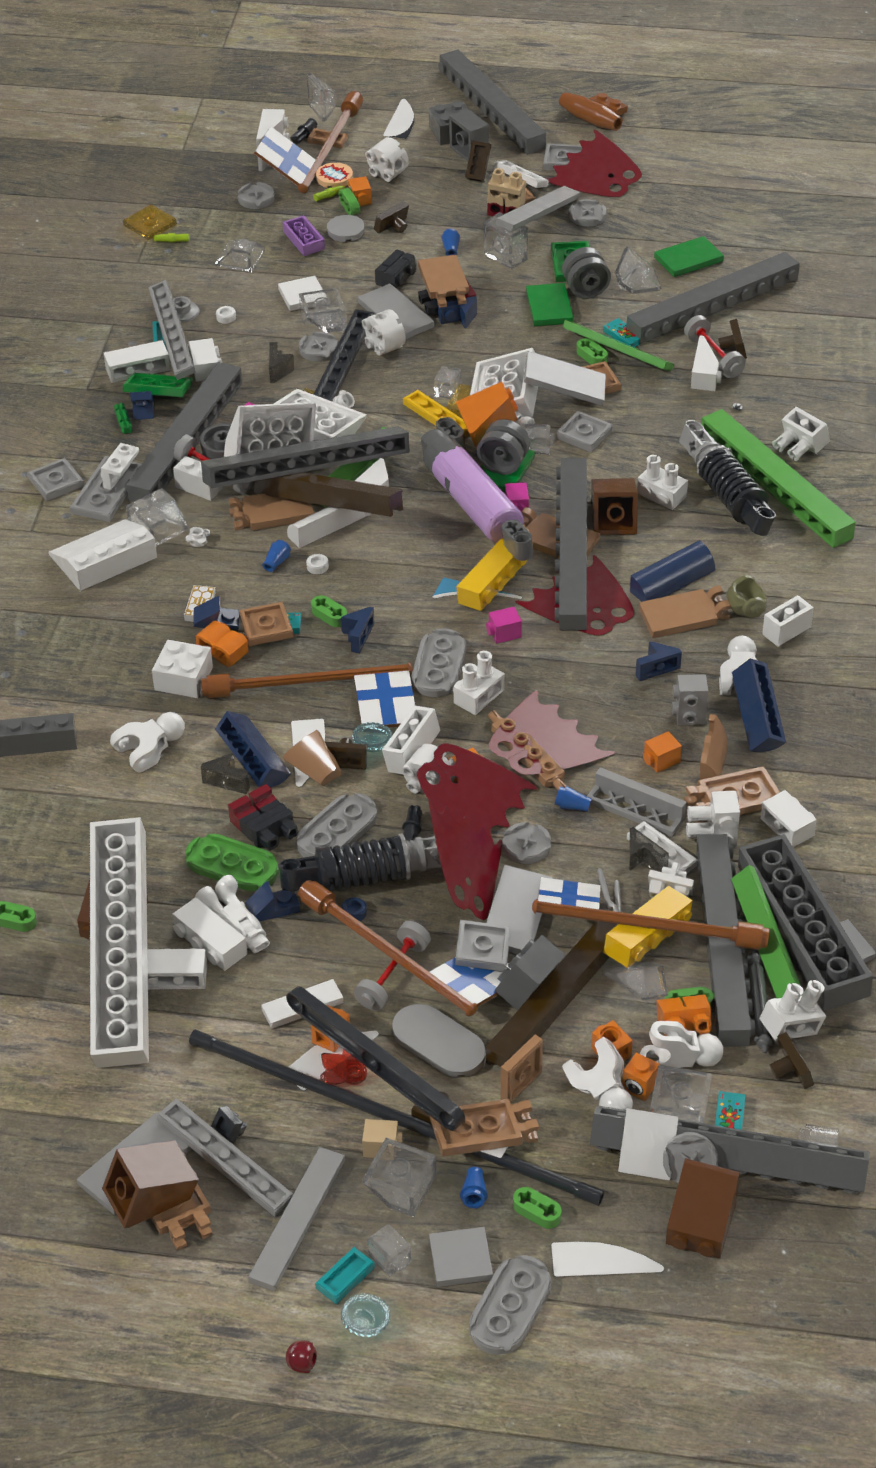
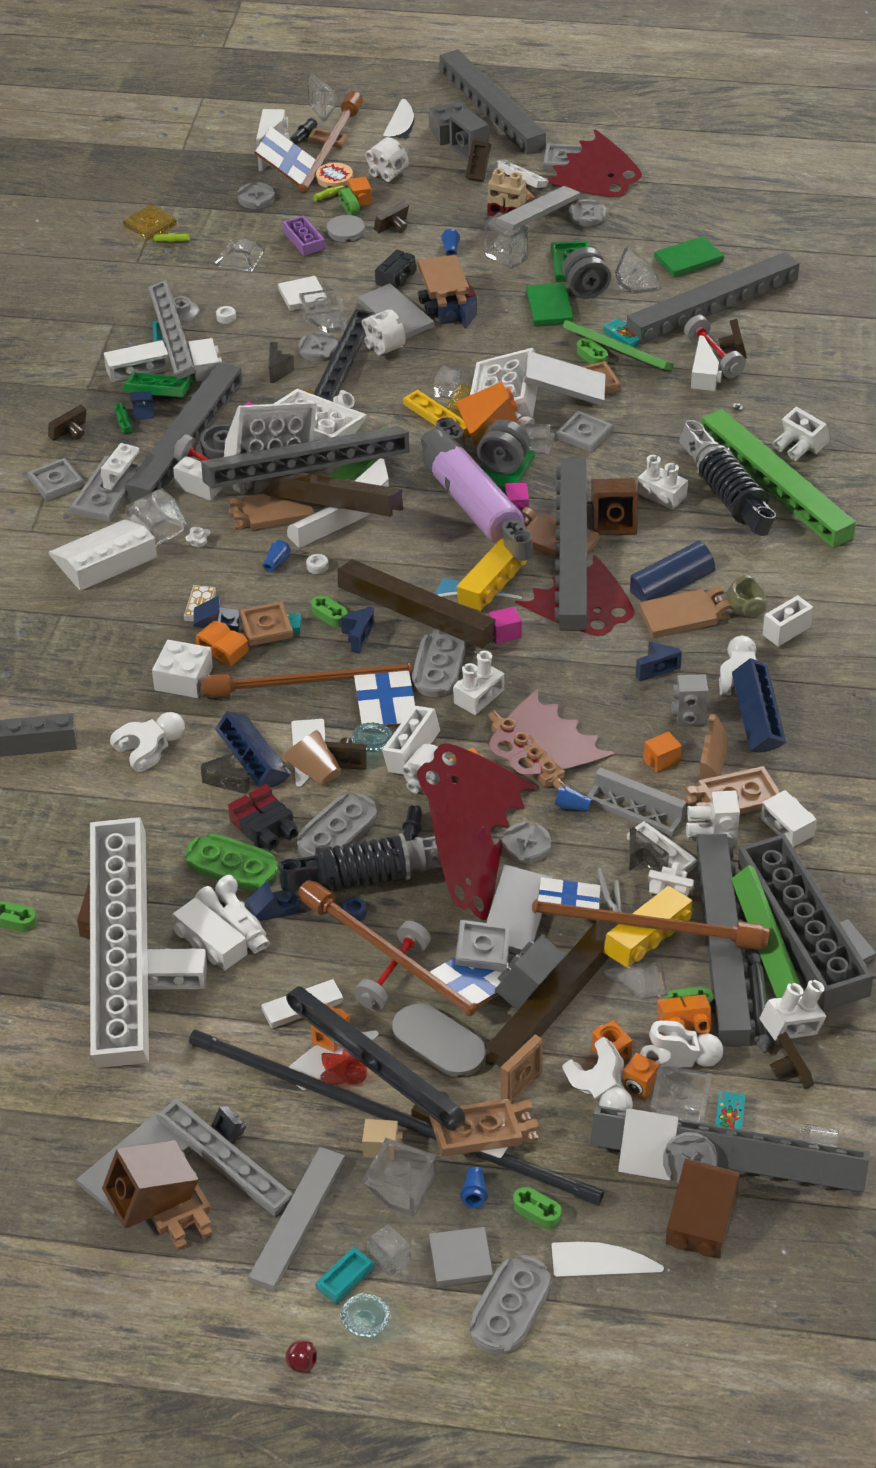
dark orange plate [559,92,628,131] -> none
none -> dark brown tile [48,404,87,441]
none -> dark brown tile [337,559,496,649]

